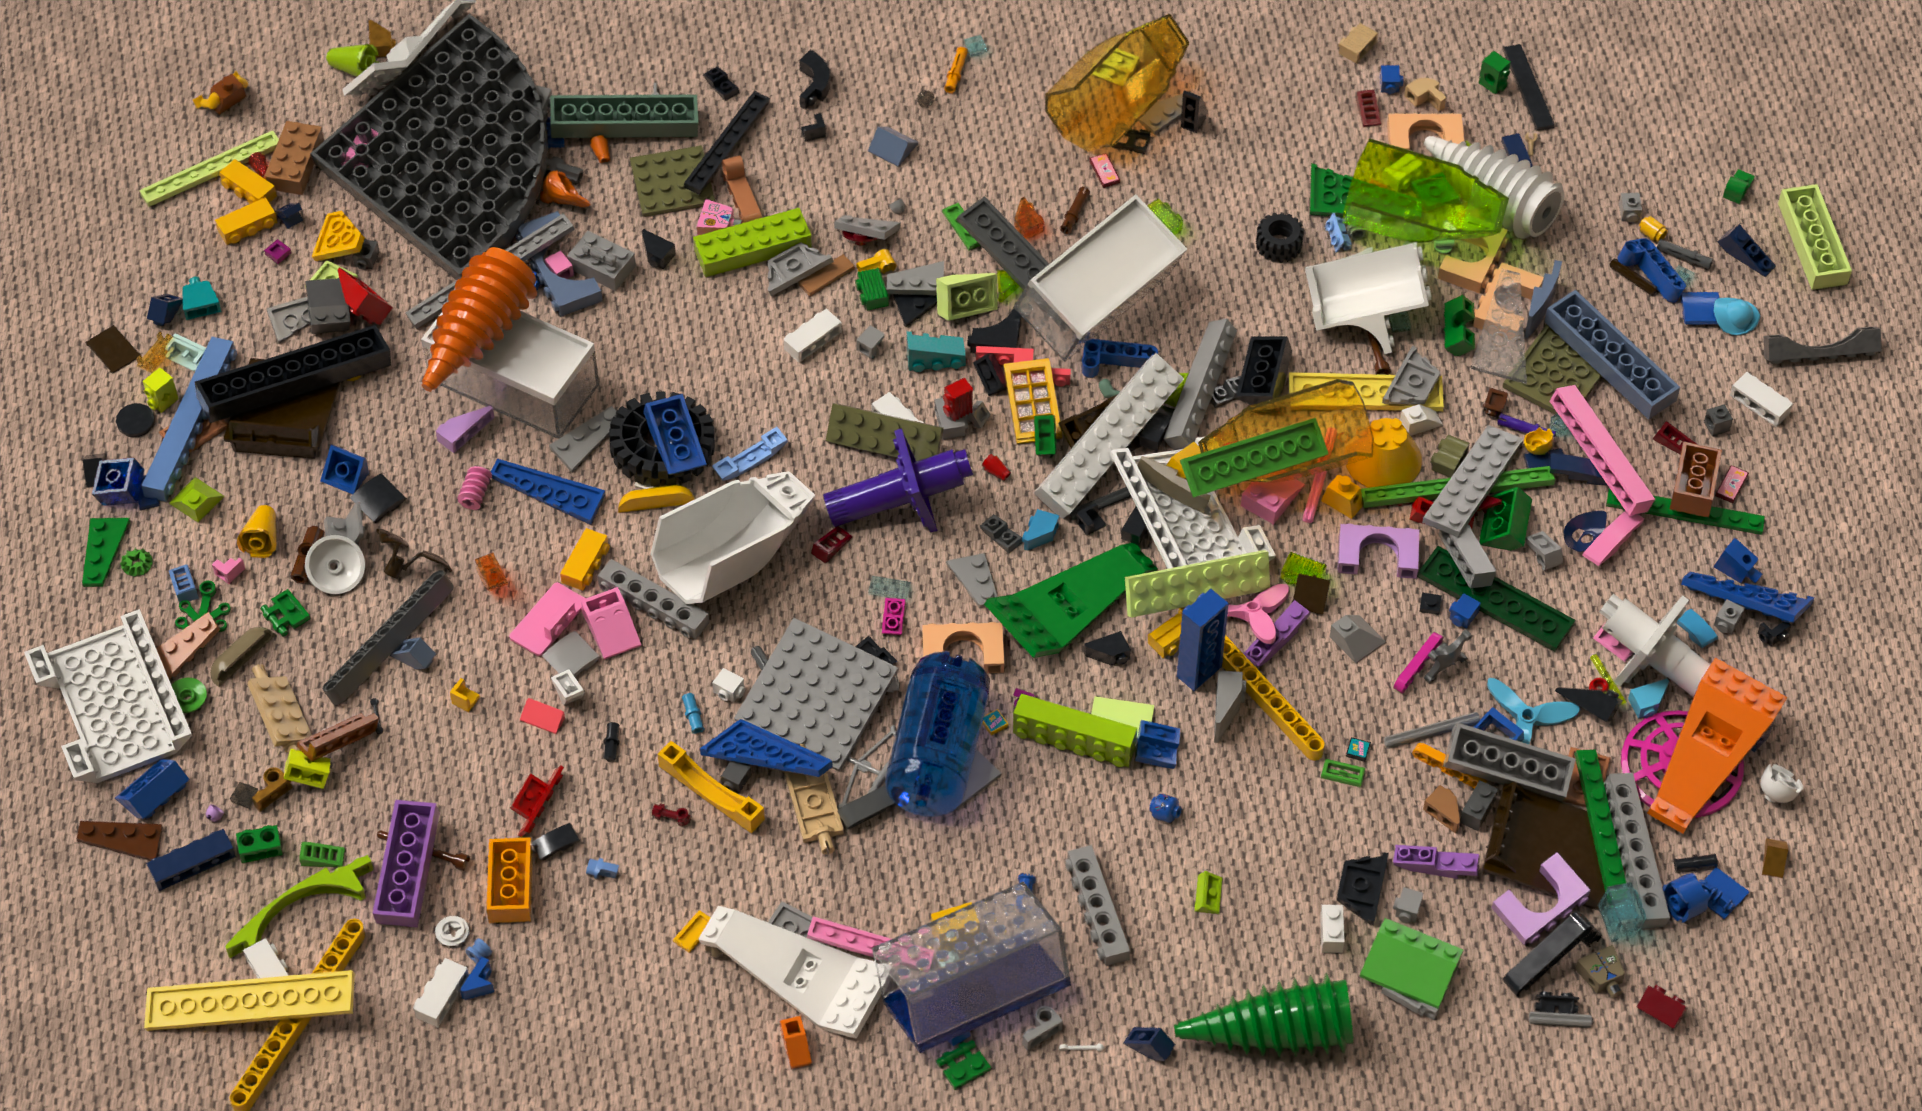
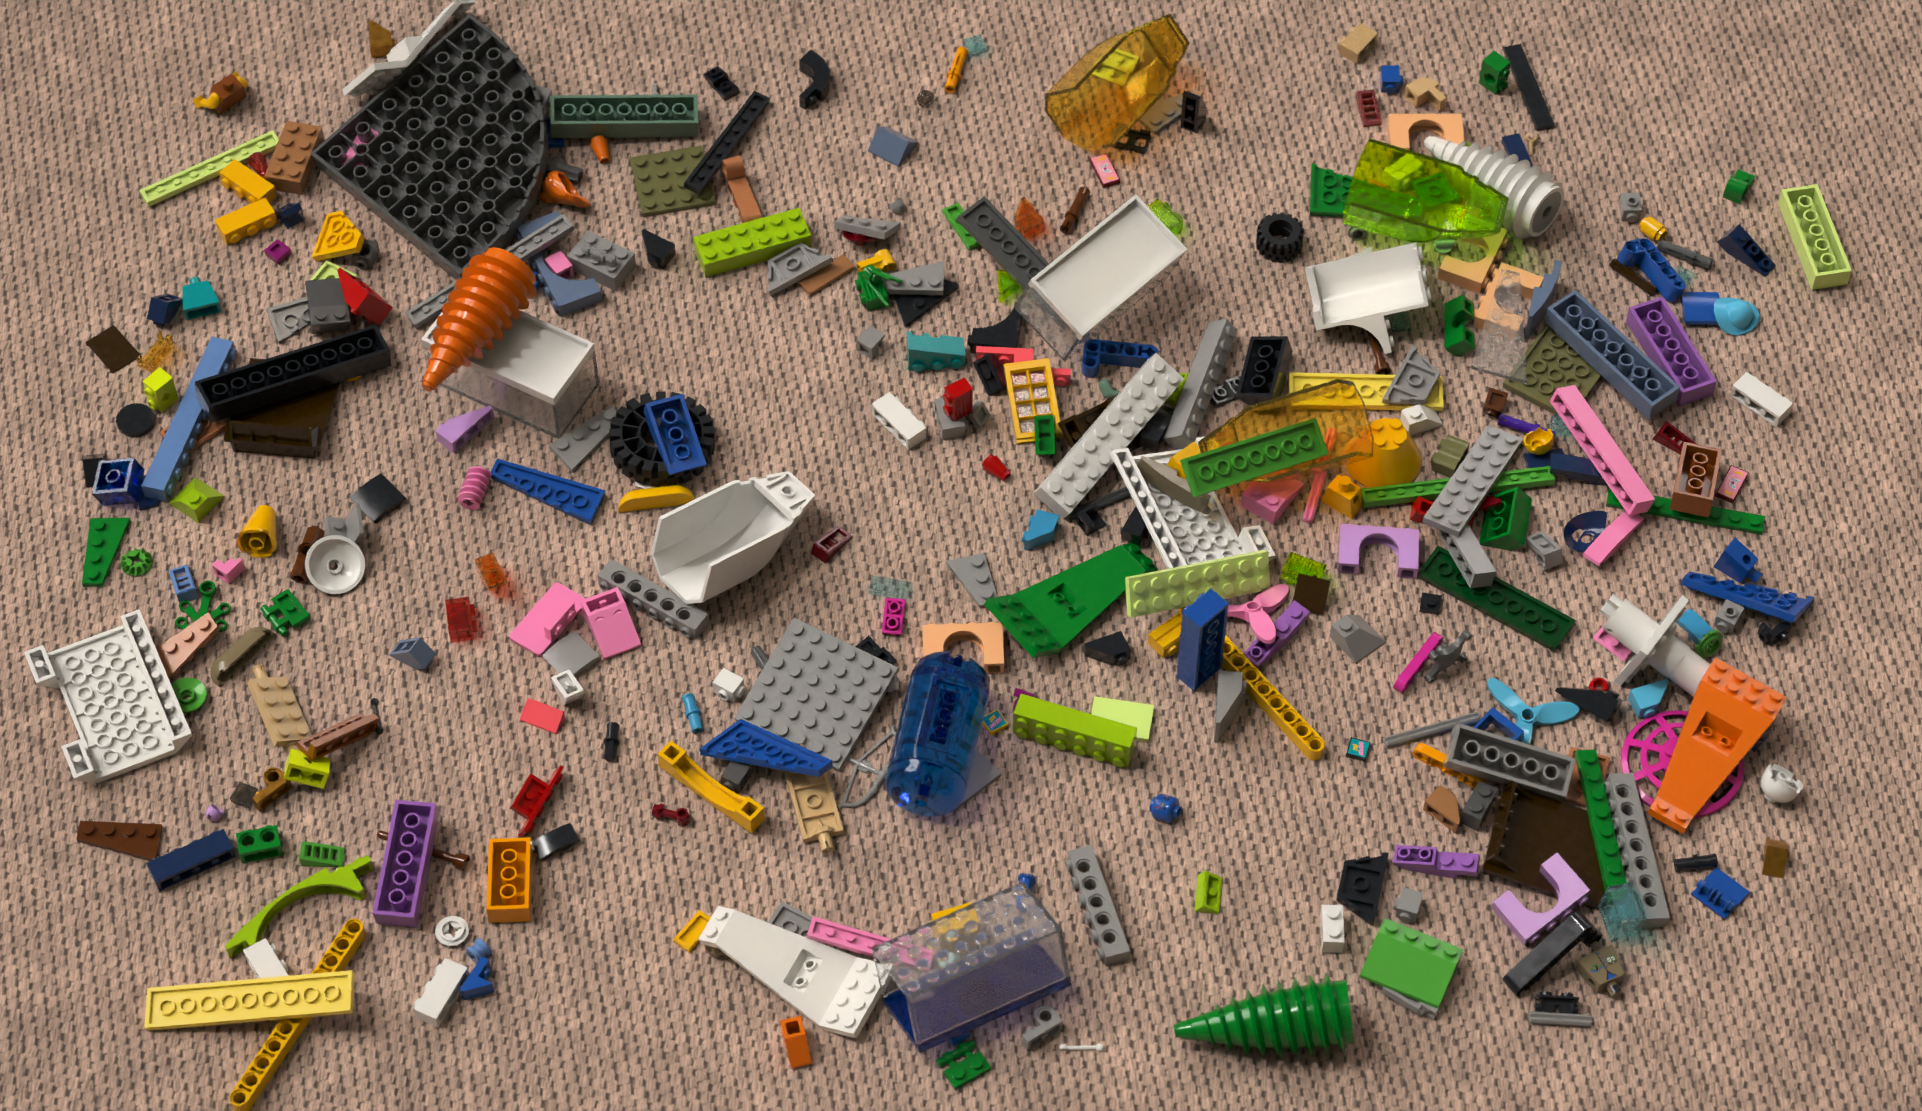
blue slope [115,759,190,819] -> none
light aqua hinge [165,333,206,372] -> none
blue slope [320,445,369,494] -> none
dark grey beam [322,570,454,705] -> none
lime cone [326,44,379,77] -> none
dark brown plant [376,529,452,579] -> none
yellow panel [450,678,480,712] -> none
yellow brick [560,528,610,591] -> none
medium blue piece [586,858,619,879] -> none
bright pink torso [697,199,743,236] -> none
light blue slope [712,427,788,481] -> none
white brick [783,309,842,362] -> none
black panel [801,113,826,142] -> none
dark purple piece [823,428,973,533] -> none
olive plate [826,403,944,461] -> none
dark grey beam [837,785,898,829] -> none
yellowish green slope [936,273,998,321] -> none
dark grey slope [980,514,1023,553] -> none
dark blue slope [1123,1027,1176,1061] -> none
blue slope [1135,720,1180,769] -> none
bright green tile [1321,759,1365,788] -> none
light blue hinge [1326,213,1352,252] -> none
blue brick [1449,594,1481,629] -> none
clear neon green bar [1590,654,1626,705] -> none
dark red brick [1636,984,1688,1030] -> none
blue brick [1662,873,1710,922] -> none
dark grey brick [1704,404,1733,436] -> none
flat silver arch [1763,326,1882,364] -> none
none -> clear red brick [445,597,478,642]
none -> green plant [862,264,902,307]
none -> medium lavender brick [1626,296,1717,406]
none -> bright green gear [1695,630,1723,659]

